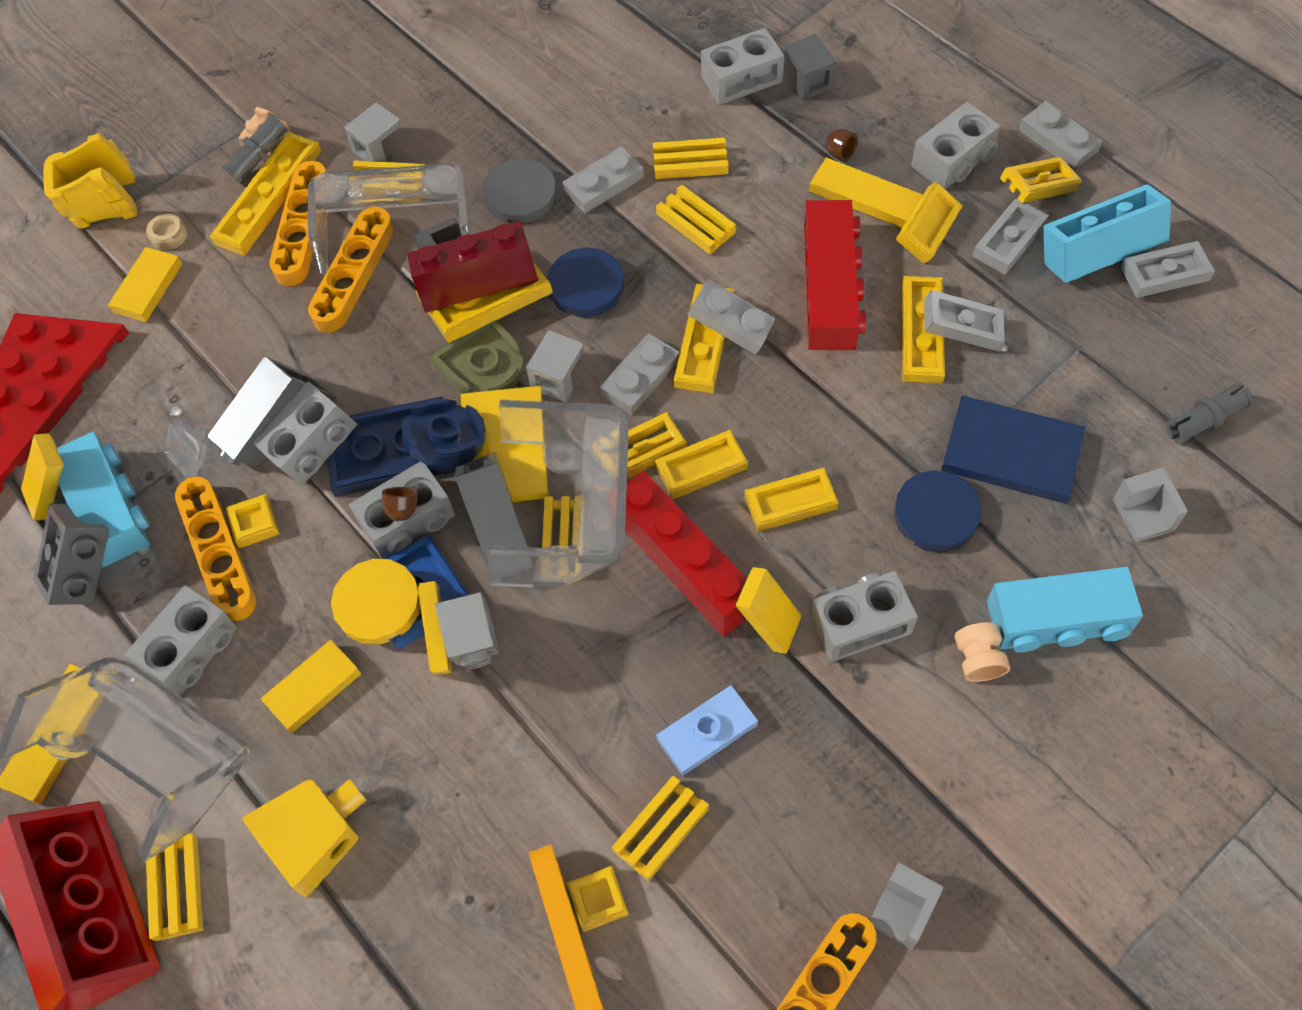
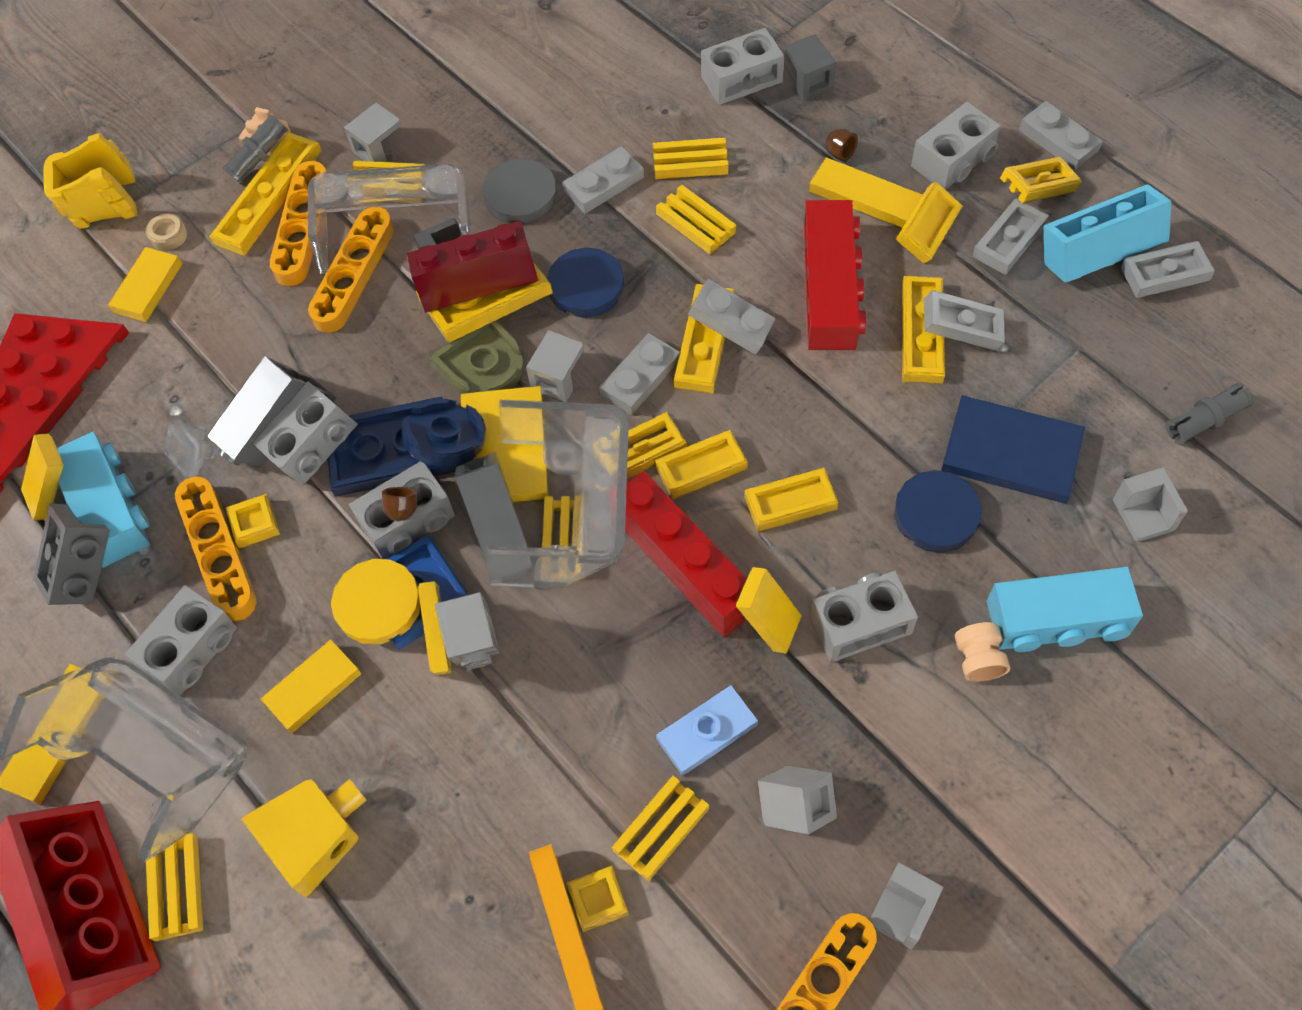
none -> light grey panel [758,766,837,835]

